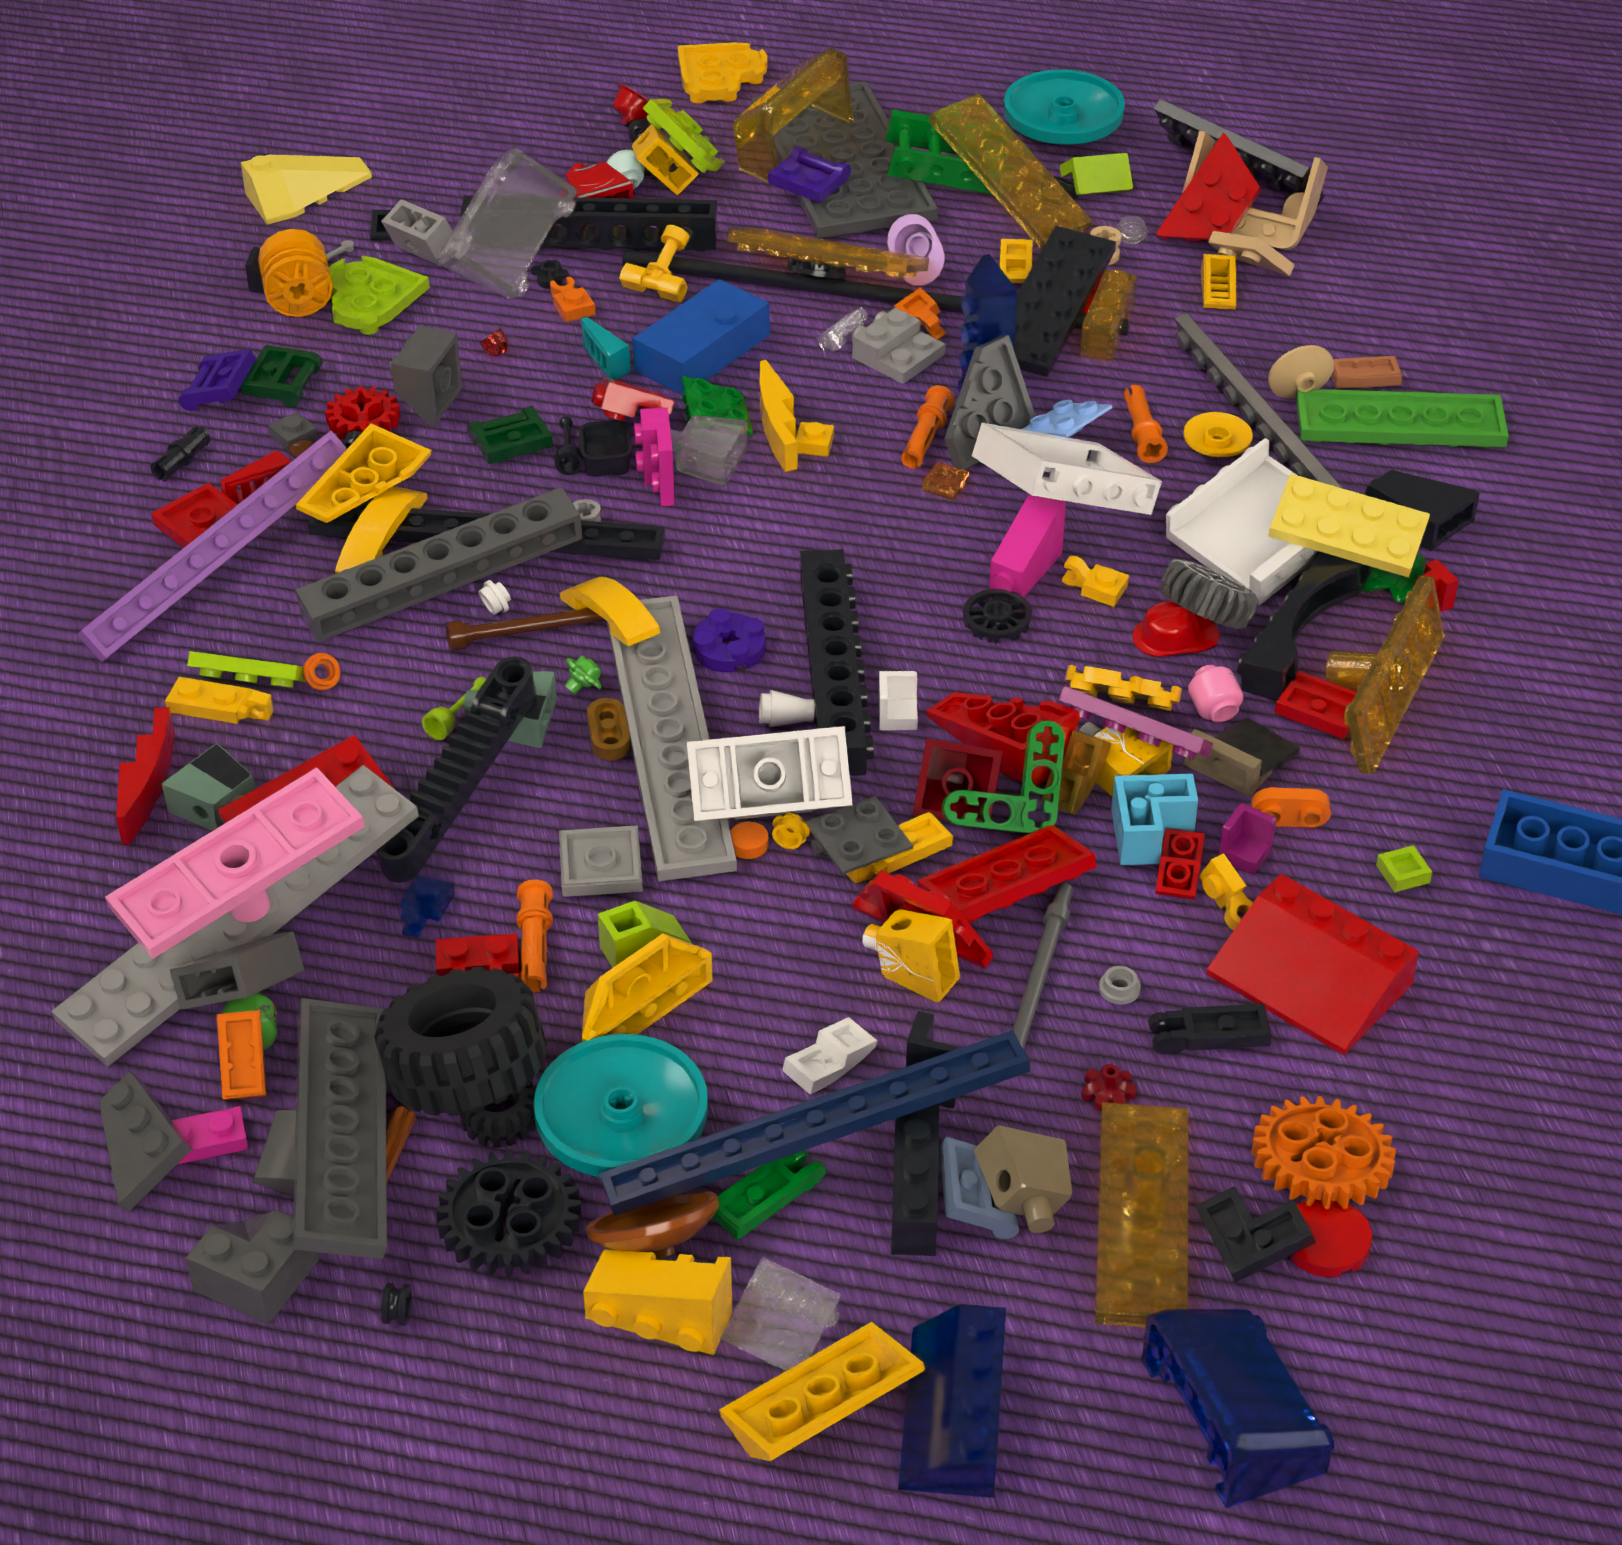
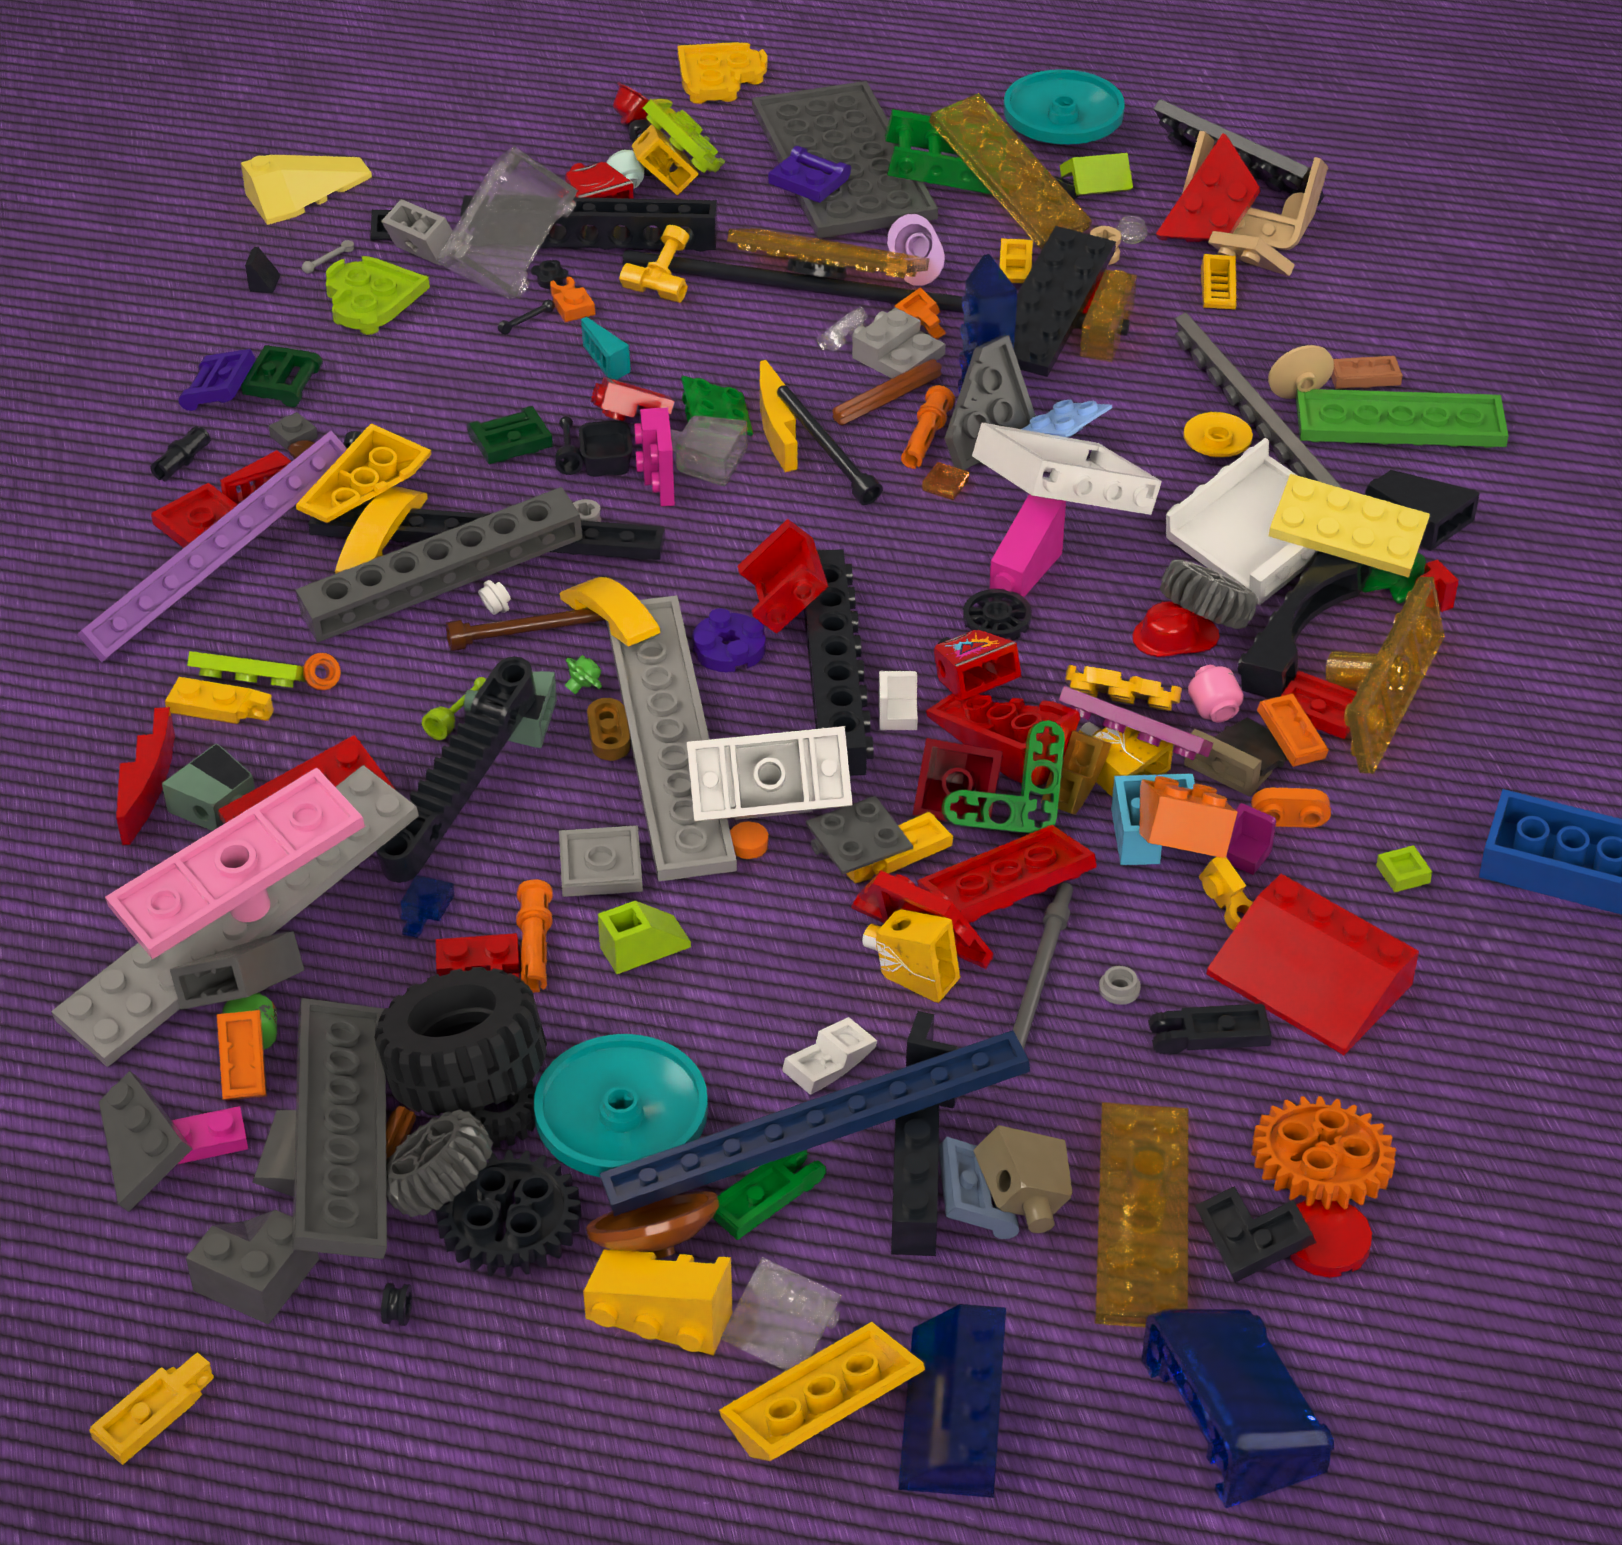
light orange wheel [258,229,333,317] -> none
red gear [325,386,401,439] -> none
dark grey slope [390,326,462,426] -> none
clear red hinge [479,328,509,357] -> none
yellow wedge [582,933,713,1042] -> none
blue brick [632,279,770,395] -> none
clear yellow windscreen [733,48,853,187] -> none
white cone [759,690,815,728] -> none
yellow plate [772,813,810,849] -> none
yellow plate [796,422,834,457] -> none
yellow plate [1062,556,1129,607] -> none
dark red plant [1081,1064,1138,1113] -> none
orange pin [1123,385,1168,463] -> none
red slope [1155,828,1205,900] -> none
none -> yellow hinge [89,1352,214,1465]
none -> dark grey gear [386,1109,493,1217]
none -> black hinge [498,299,555,335]
none -> red panel [737,519,828,634]
none -> black piece [777,385,883,505]
none -> dark orange axle [832,359,942,425]
none -> red torso [933,630,1022,701]
none -> orange slope [1139,776,1238,858]
none -> orange plate [1257,693,1329,767]

